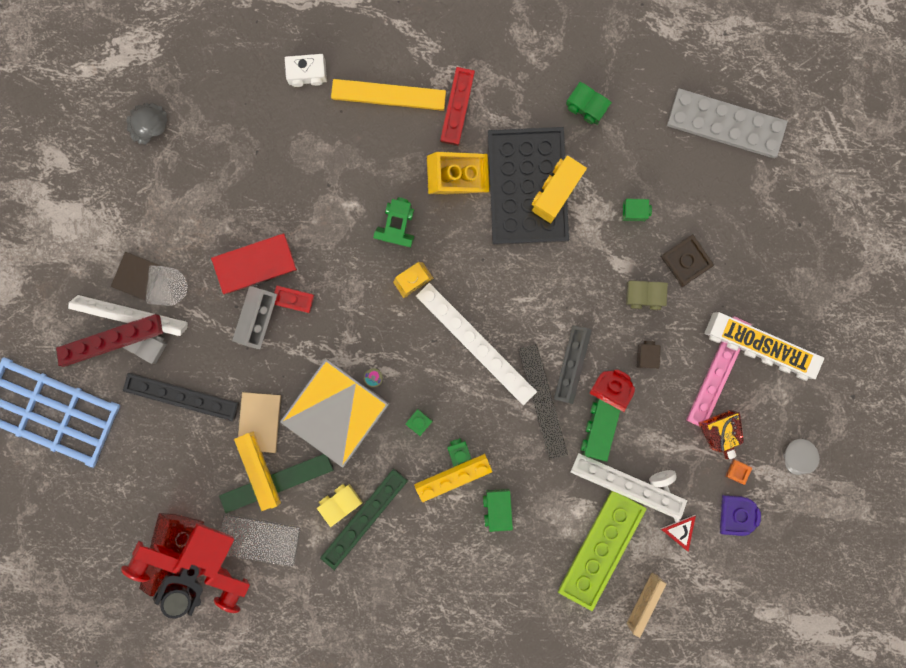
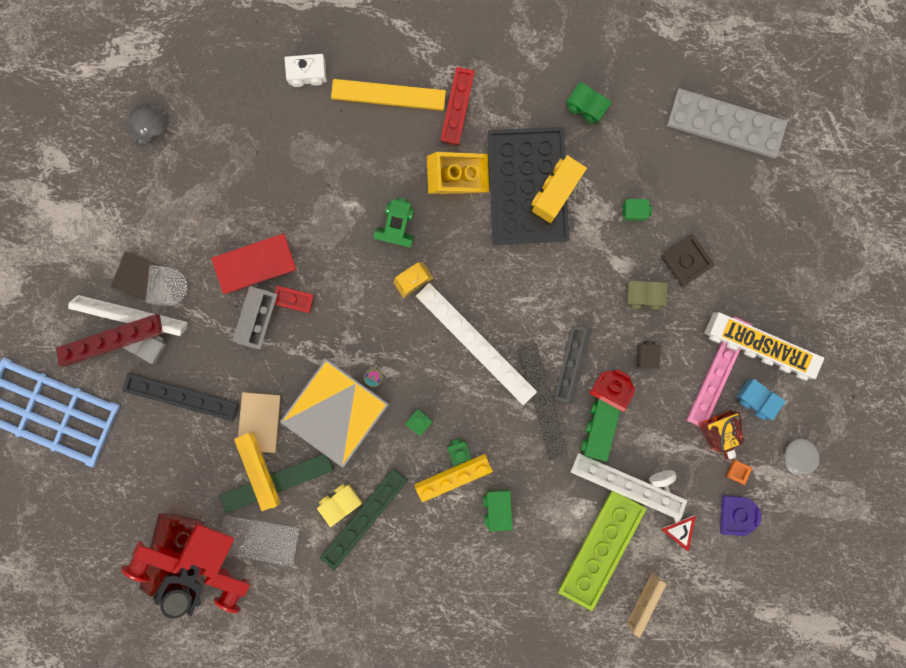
none -> dark azure brick [736,379,786,421]

